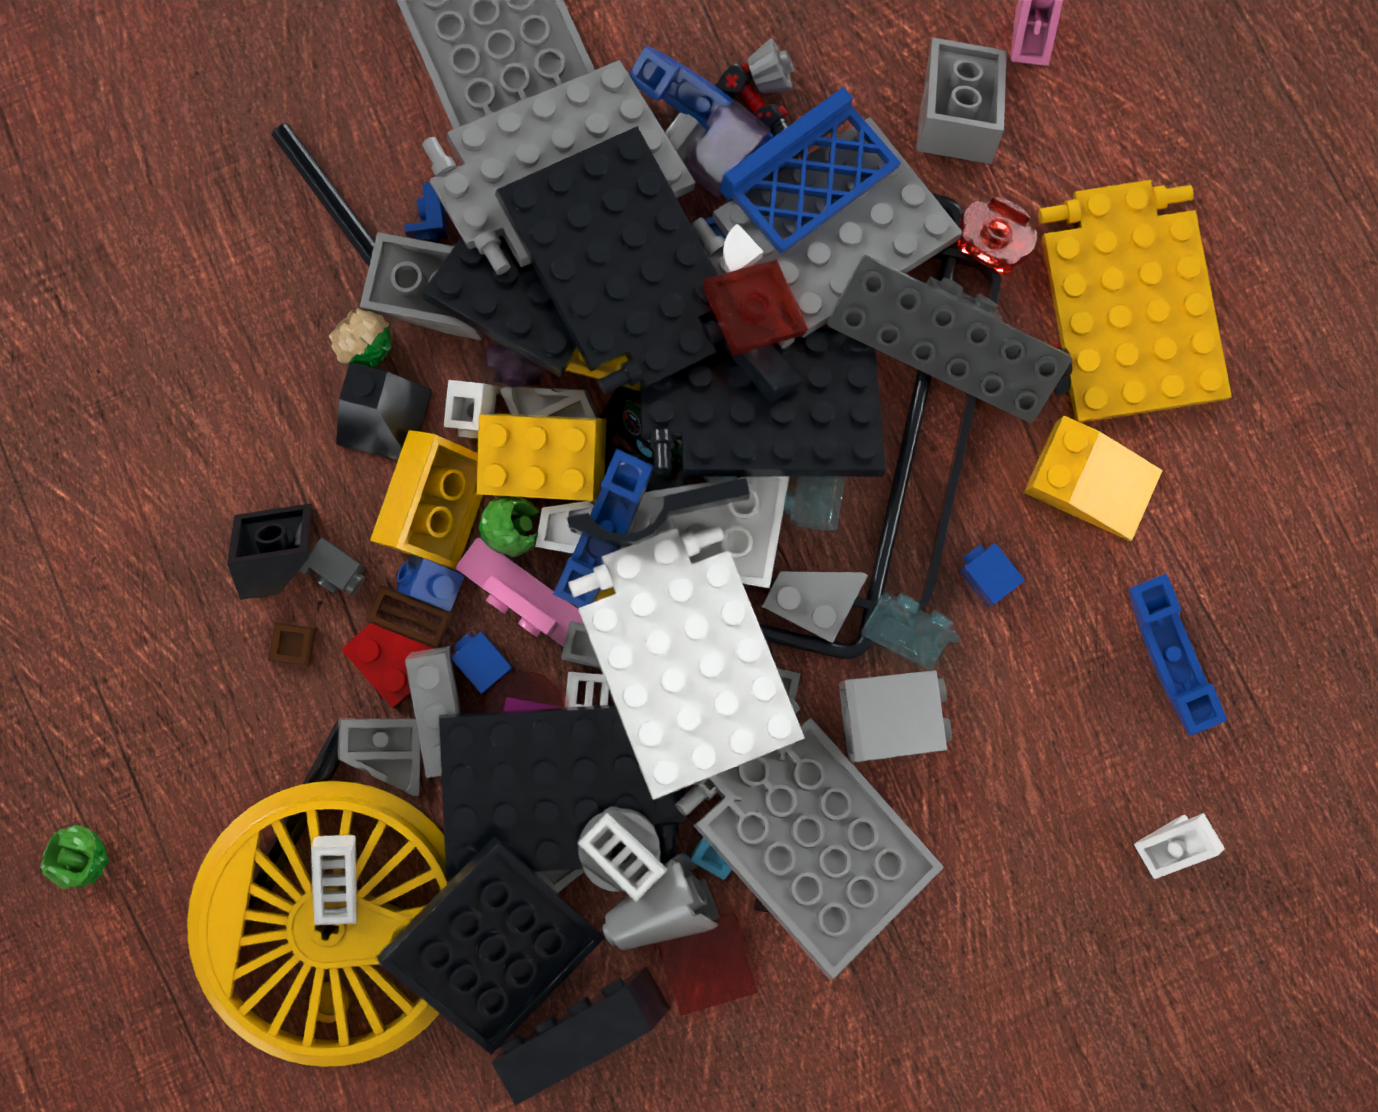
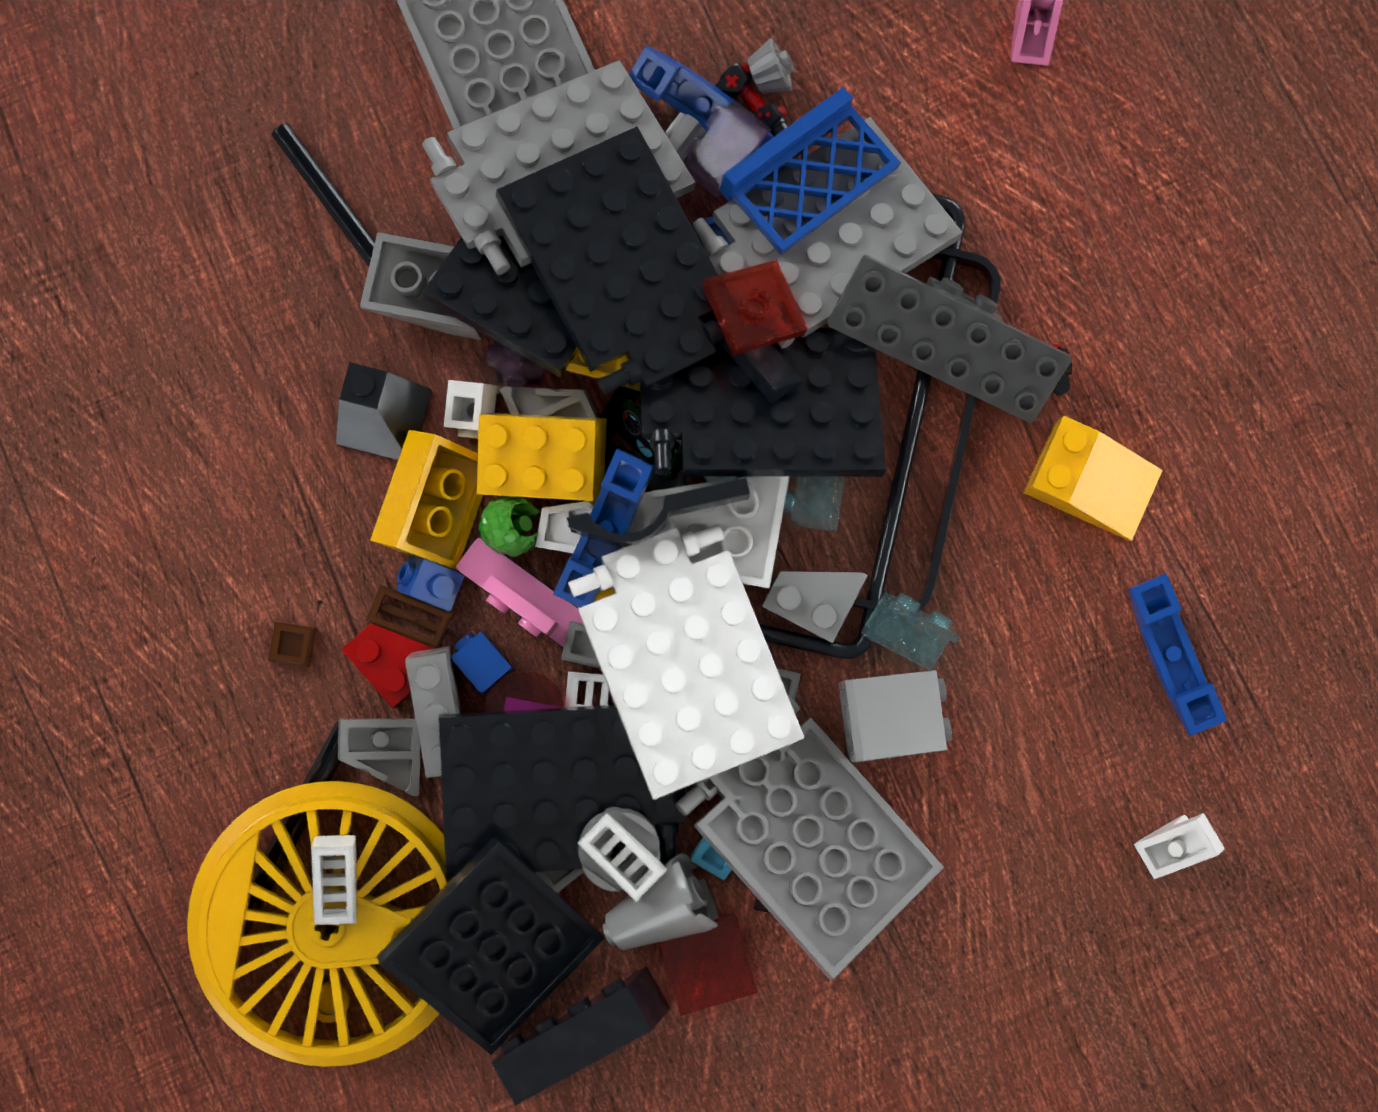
bright green piece [40,825,110,889] -> none
black slope [227,503,313,600] -> none
dark grey brick [299,537,367,596] -> none
tan piece [329,308,392,368] -> none
blue bracket [404,183,448,243] -> none
white tile [723,223,763,280] -> none
light grey slope [916,37,1007,164] -> none
clear red plate [958,197,1037,273] -> none
blue brick [959,543,1025,607] -> none
yellow plate [1038,180,1232,423] -> none

